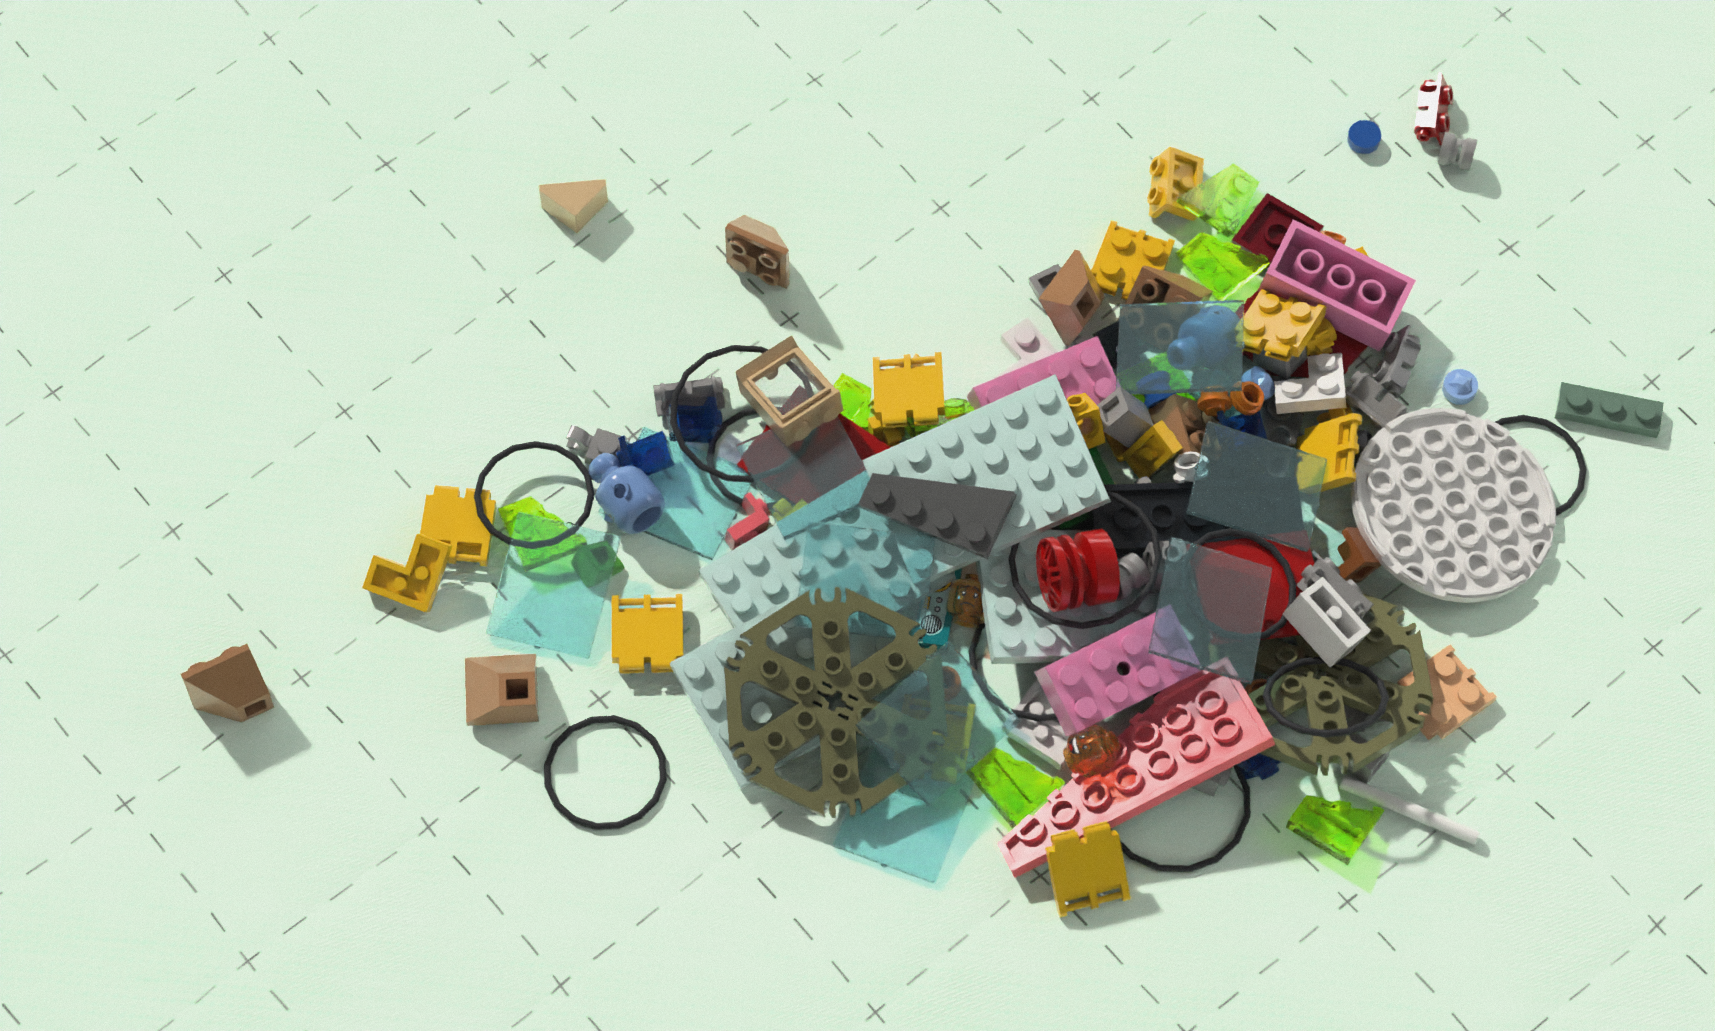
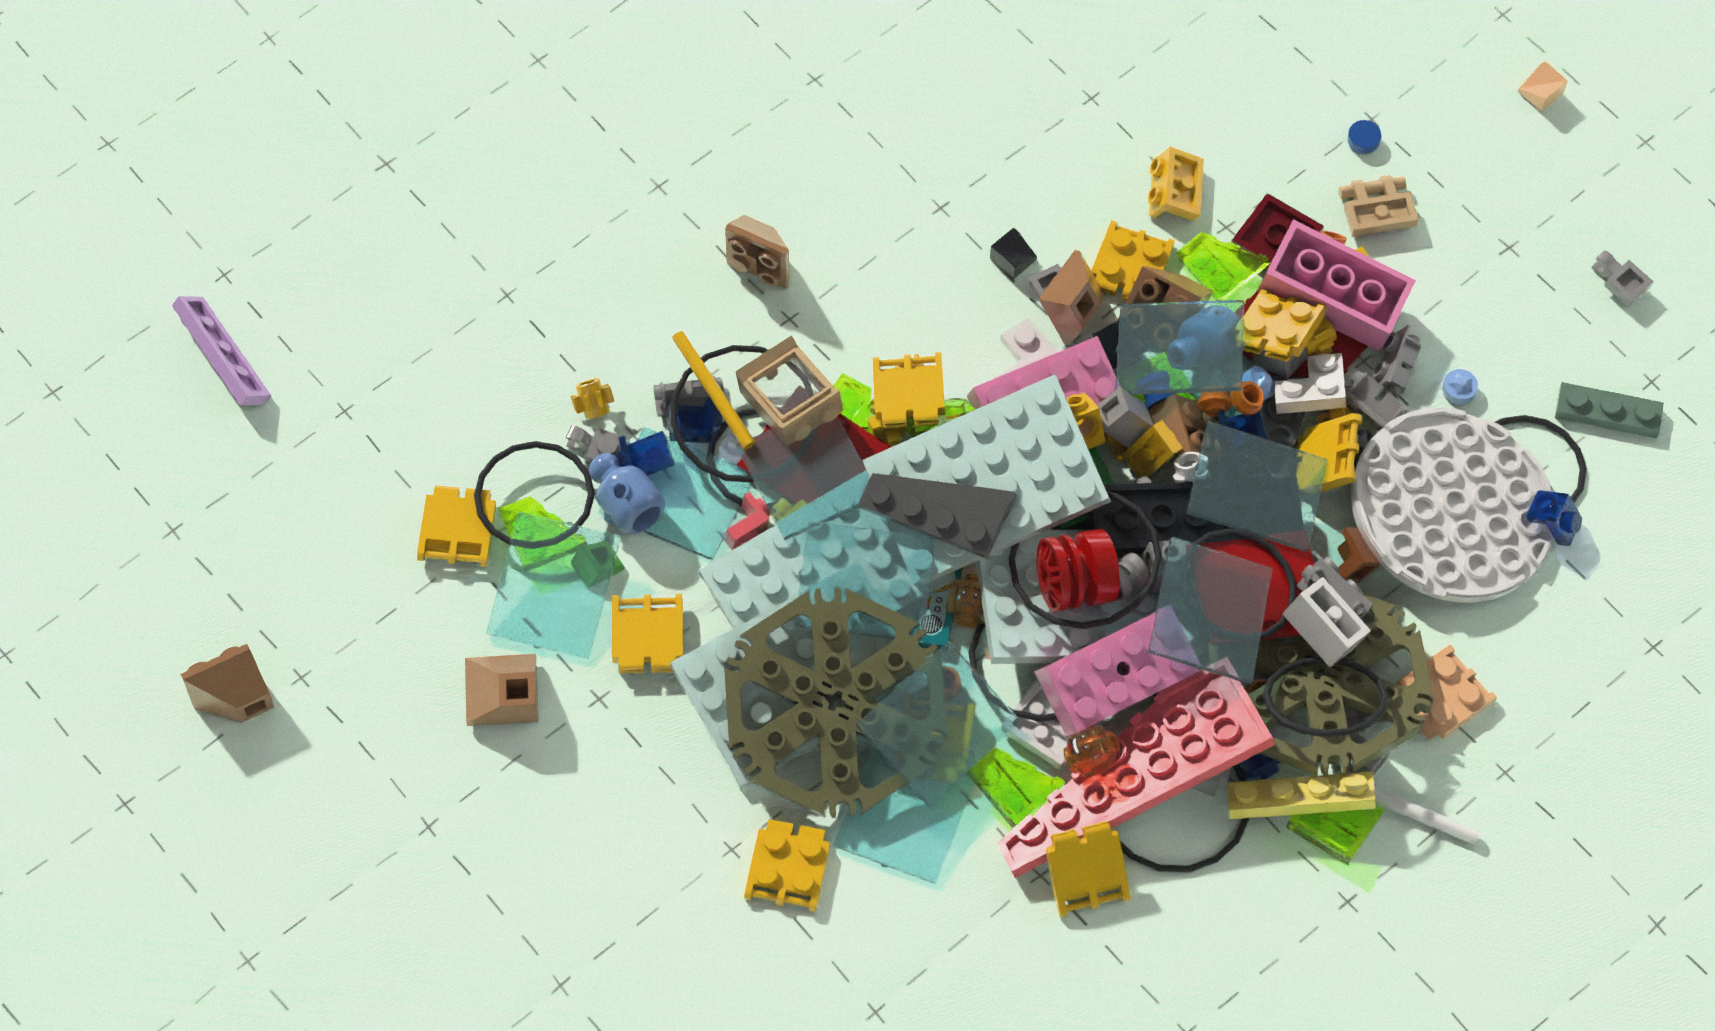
yellow plate [362,534,453,613] -> none
tan slope [539,179,608,233] -> none
black piece [544,715,667,830] -> none
clear neon green wing [1176,163,1260,238] -> none
hinge [1414,72,1454,146] -> none
light grey wheel [1437,131,1478,171] -> none
none -> lavender plate [172,296,272,406]
none -> yellow gear [570,378,615,419]
none -> yellow bar [672,331,756,450]
none -> yellow plate [744,819,830,913]
none -> black slope [990,227,1037,280]
none -> light yellow plate [1227,771,1376,819]
none -> tan plate [1338,175,1419,237]
none -> light nougat slope [1518,61,1568,112]
none -> clear blue bracket [1526,490,1583,546]
none -> light grey plate [1591,250,1654,308]

